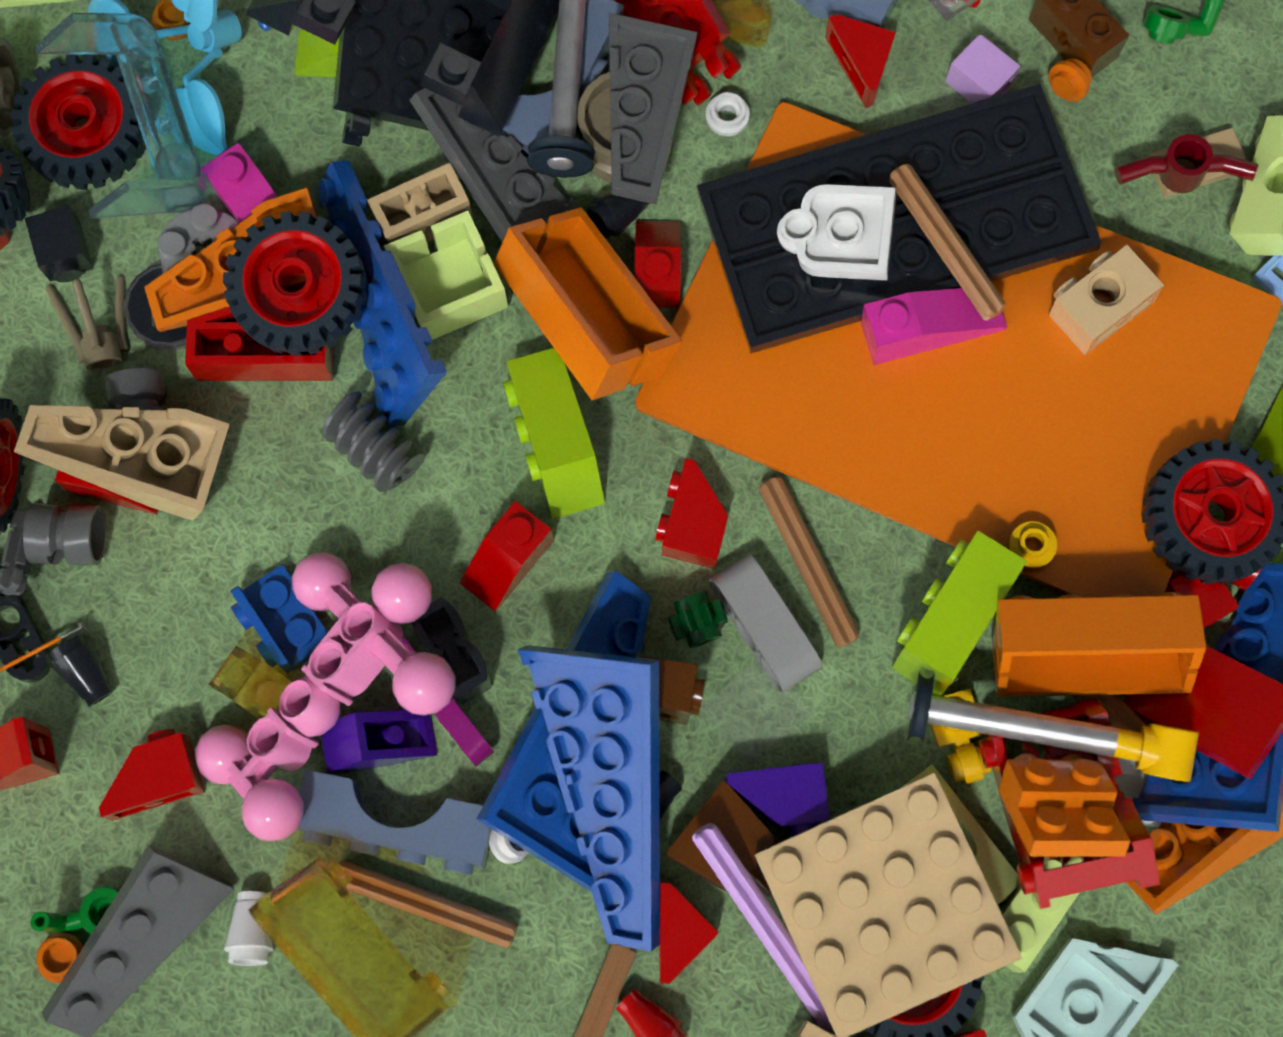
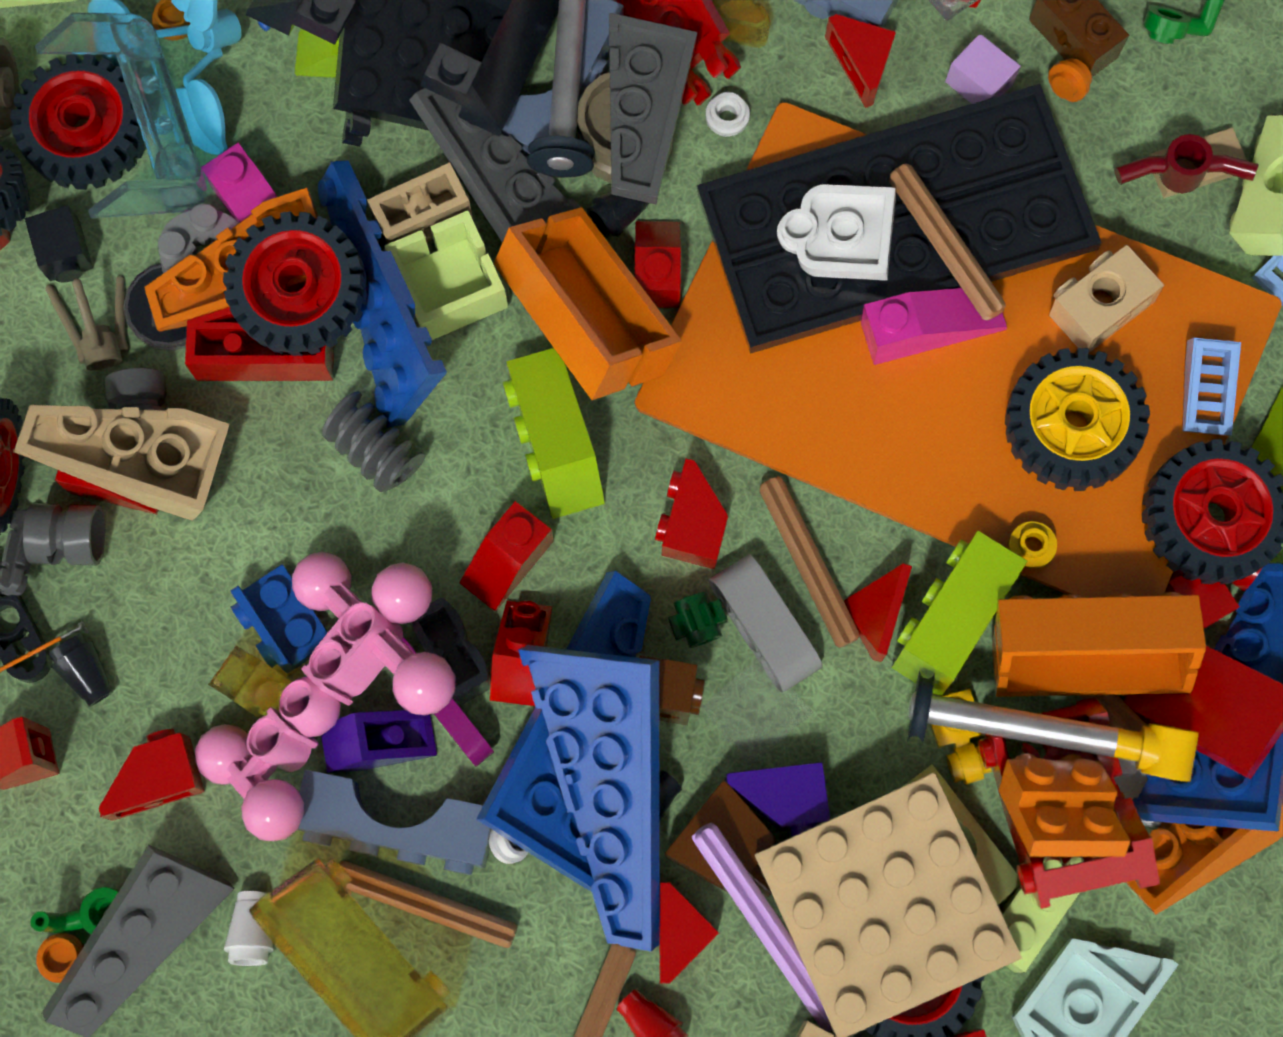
none -> red slope [490,601,552,706]
none -> red slope [844,563,912,662]
none -> wheel [1005,348,1150,491]
none -> light blue slope [1182,338,1241,436]

